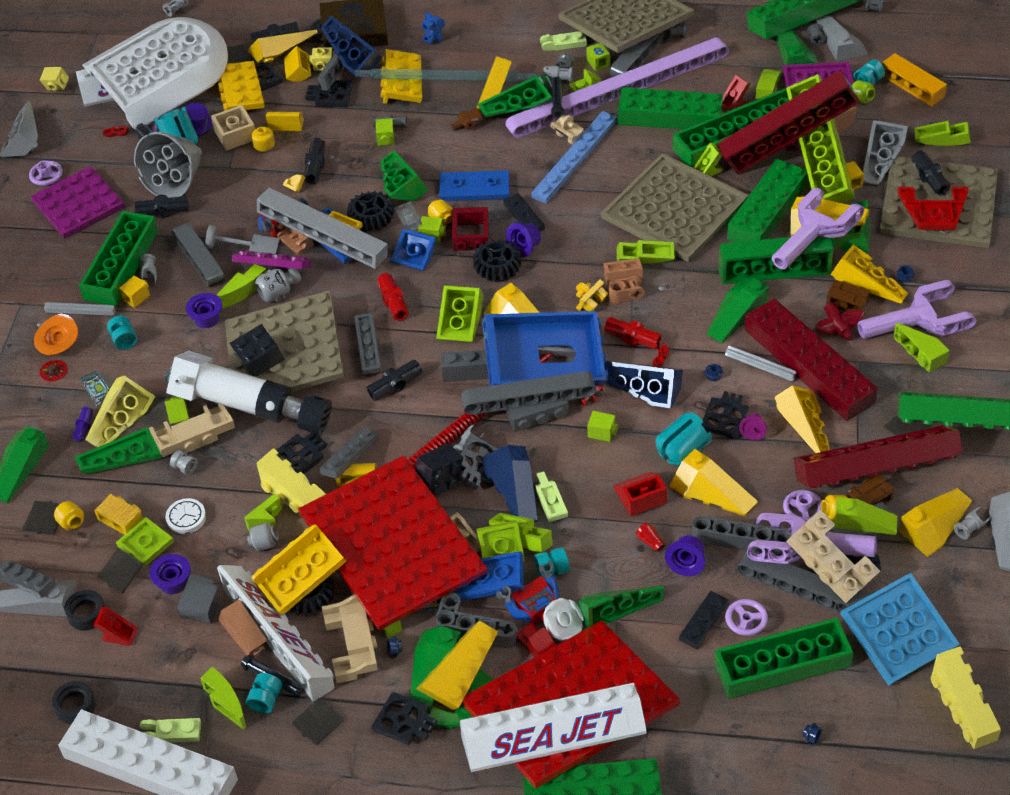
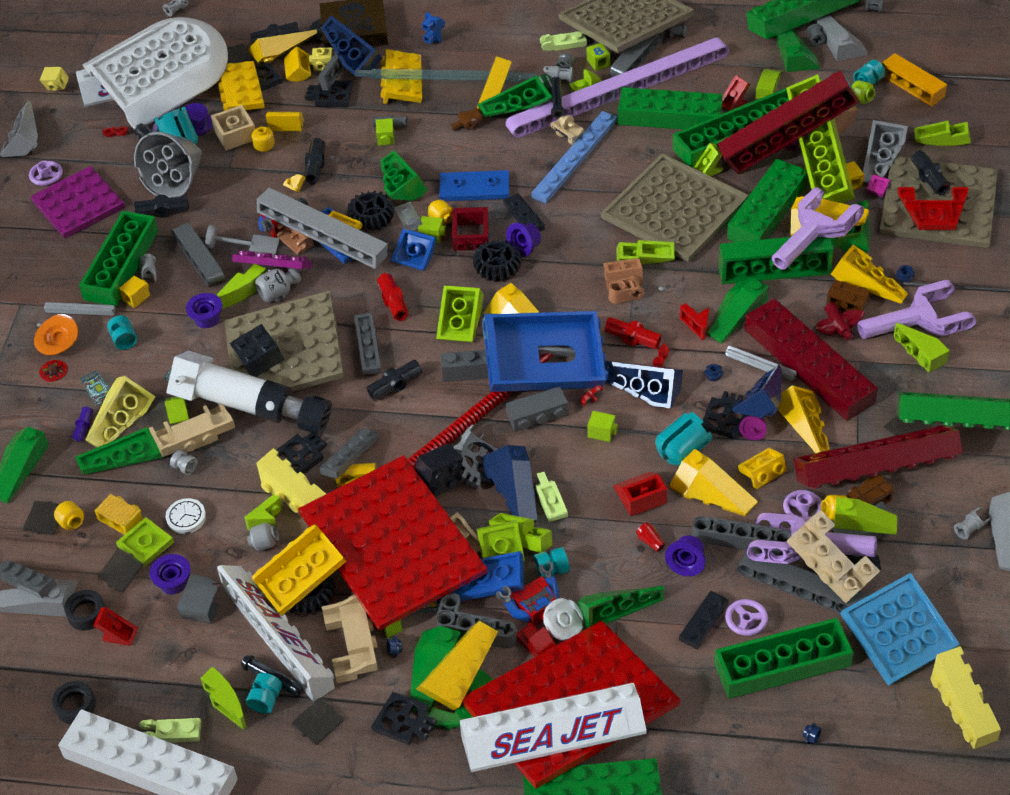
nougat slope [219,599,267,656] -> none
dark grey beam [461,371,596,415] -> none
yellow hips [576,279,609,311] -> none
magenta plate [782,62,853,88] -> none
yellow wedge [899,488,972,557] -> none
none -> red slope [679,303,709,341]
none -> dark blue wedge [732,365,781,418]
none -> yellow bracket [738,447,787,489]
none -> dark pink plate [866,175,890,198]

